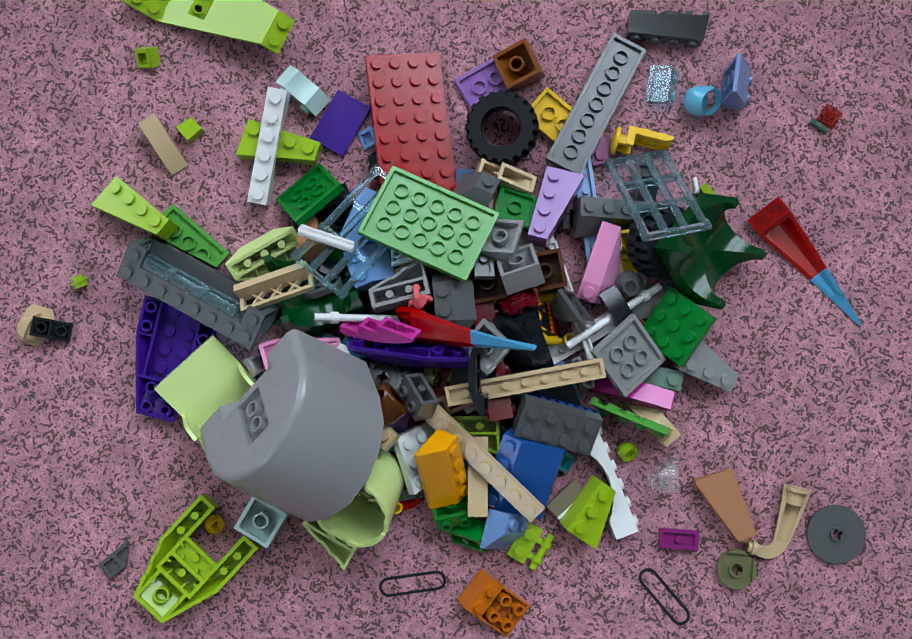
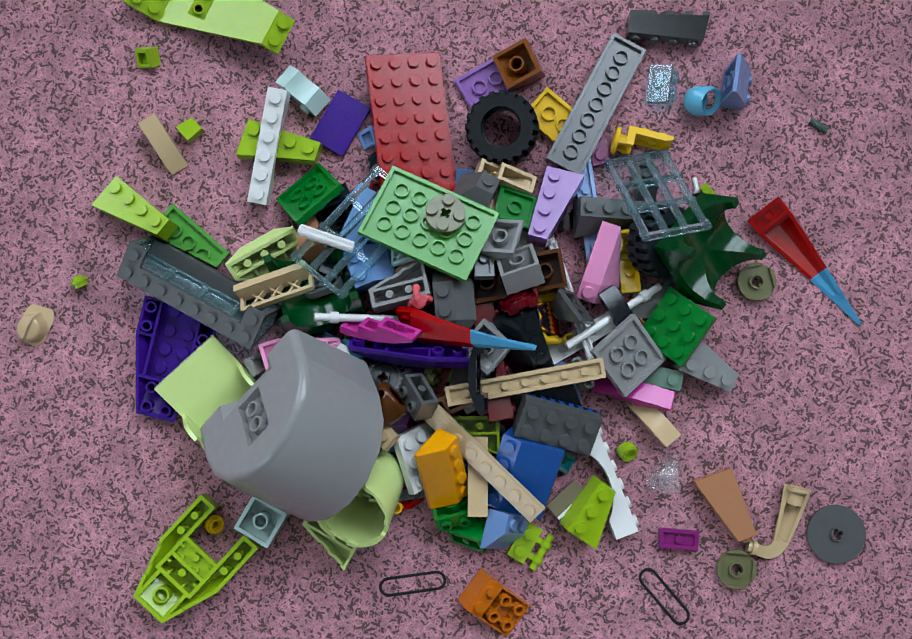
black slope [29,316,73,342] -> none
dark grey tile [98,541,130,579] -> none
bright green wing [590,396,673,438] -> none
dark grey piece [614,270,647,298] -> none
clear red tile [816,104,843,130] -> none
none -> plate [426,193,465,234]
none -> olive plate [736,262,776,301]

